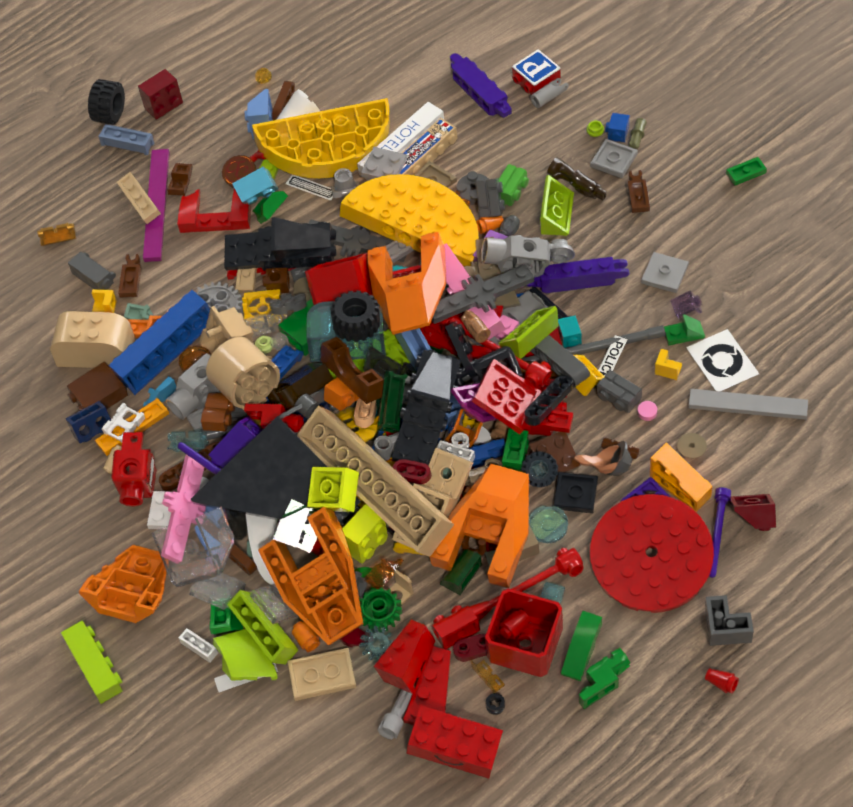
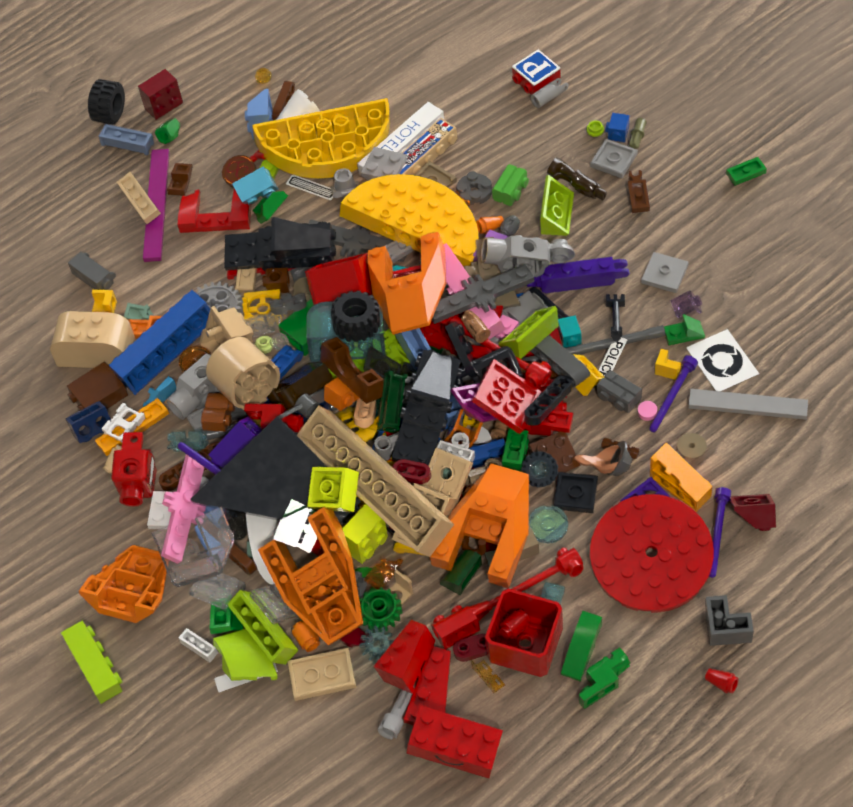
pearl gold hinge [37,222,76,246] -> none
reddish brown plate [118,254,141,298] -> none
dark purple hinge [450,53,512,118] -> none
dark grey brick [475,178,505,217] -> none
black bush [486,693,505,715] -> none
none -> green rock [155,118,180,144]
none -> black hinge [606,294,625,341]
none -> dark purple piece [650,355,698,433]

